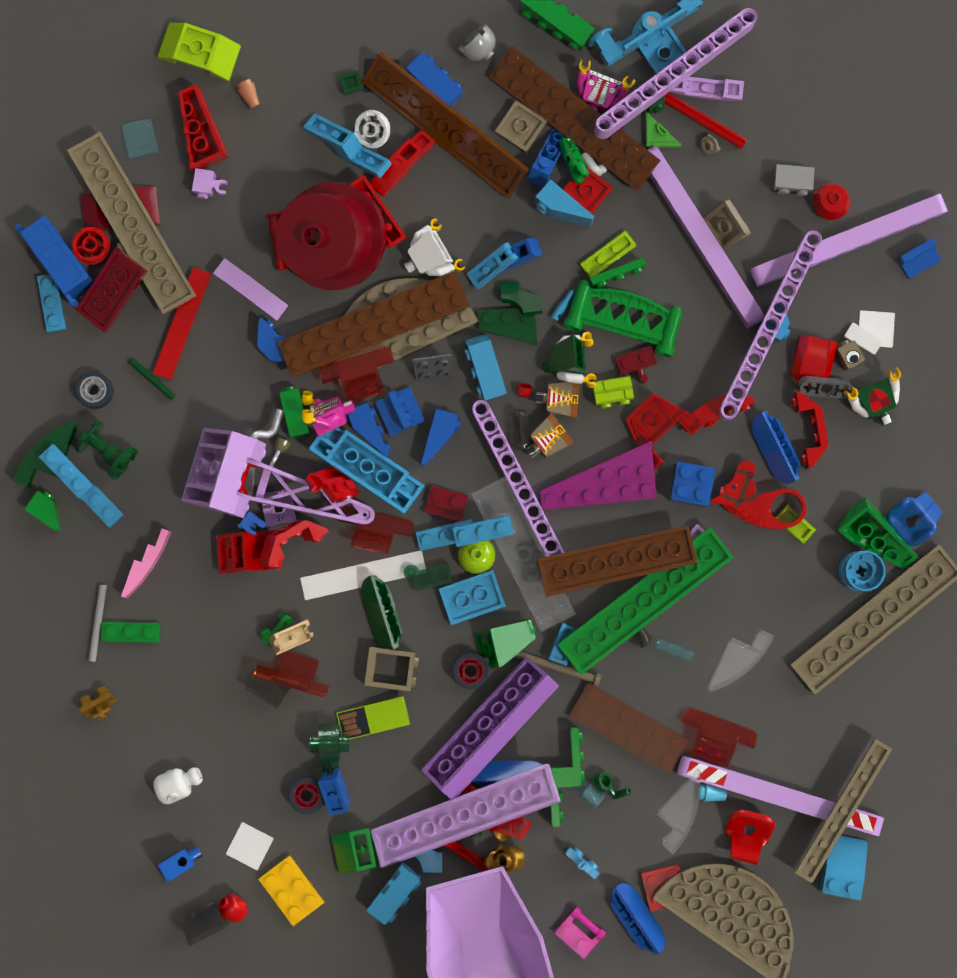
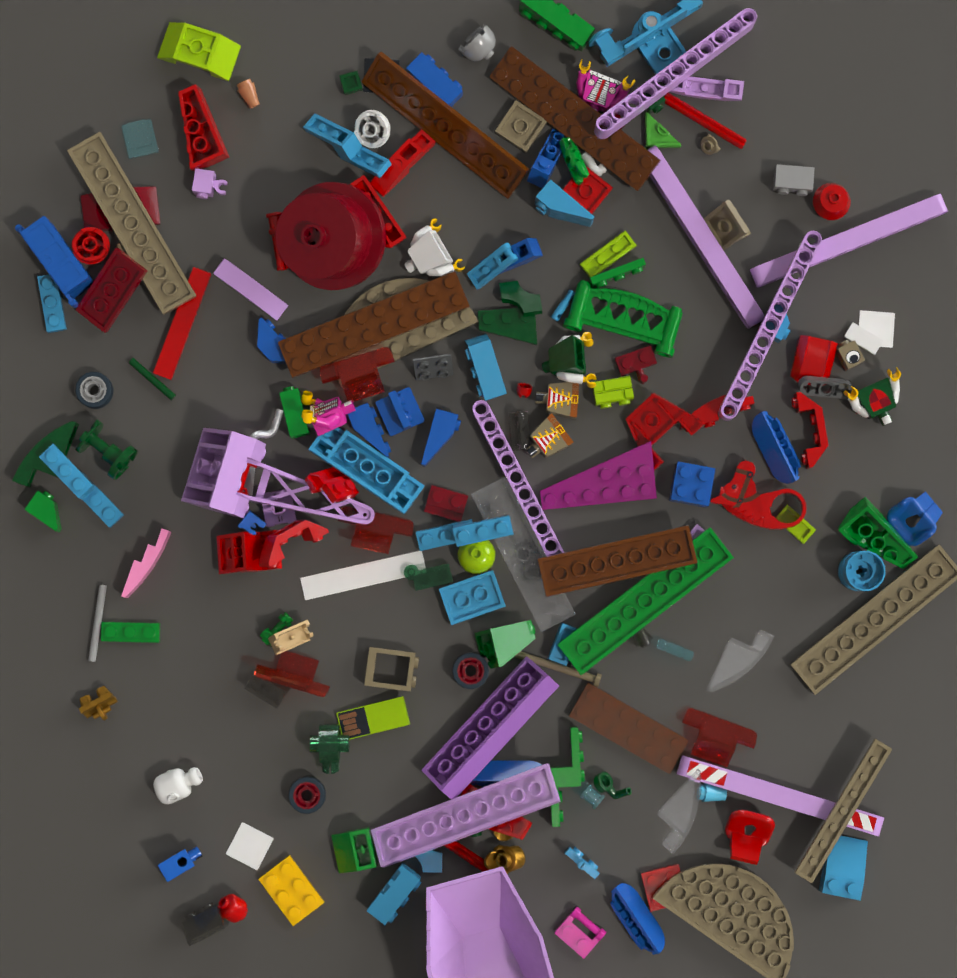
olive hinge [269,436,291,467] -> none
blue hinge [318,768,351,815] -> none
dark green brick [361,575,403,650] -> none
blue panel [897,238,941,279] -> none

